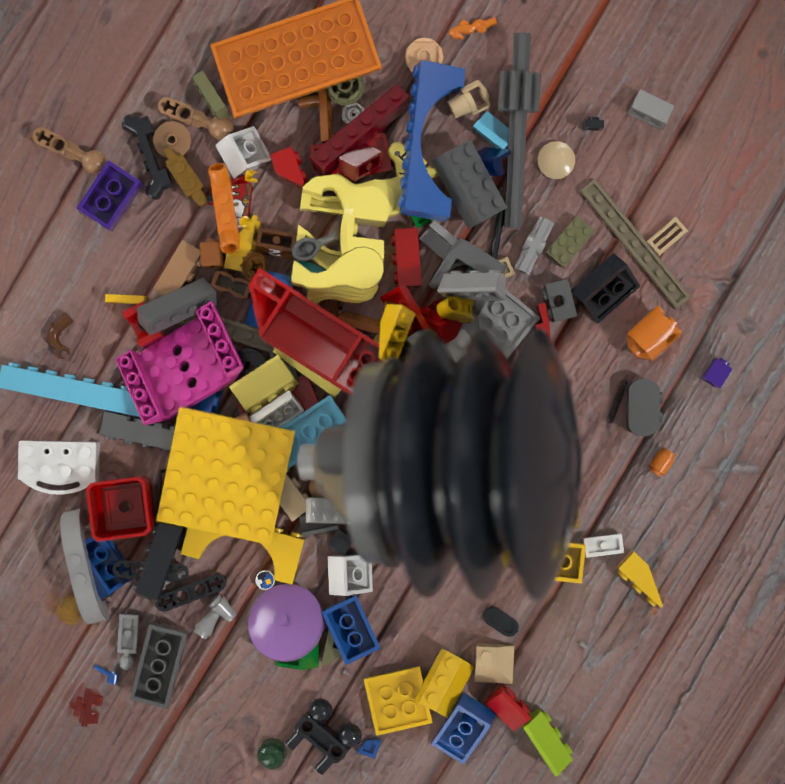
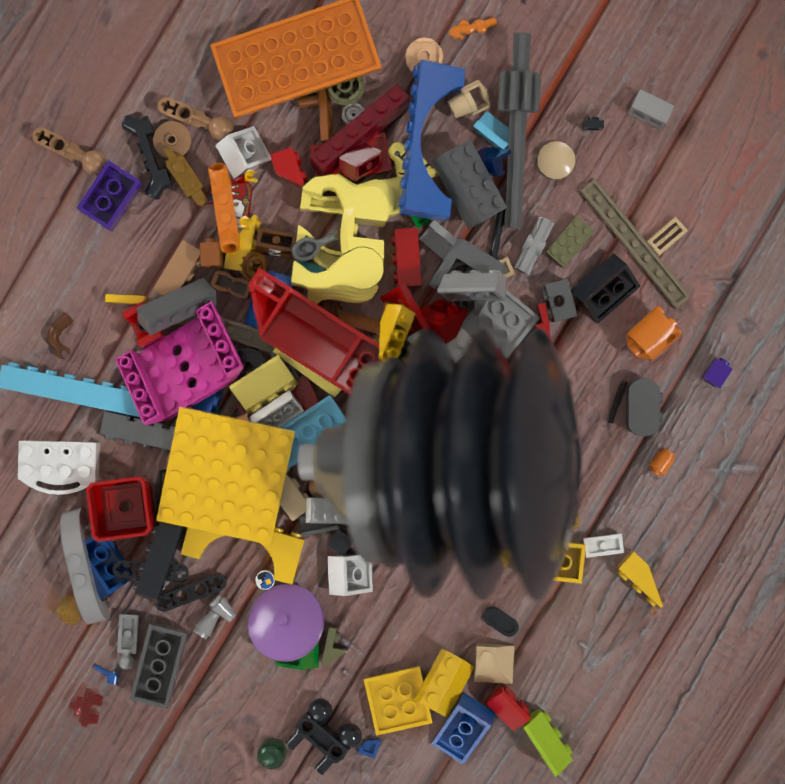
olive piece [192,70,232,120] -> none
blue slope [321,594,381,665] -> none
yellow piece [437,296,474,323] -> none

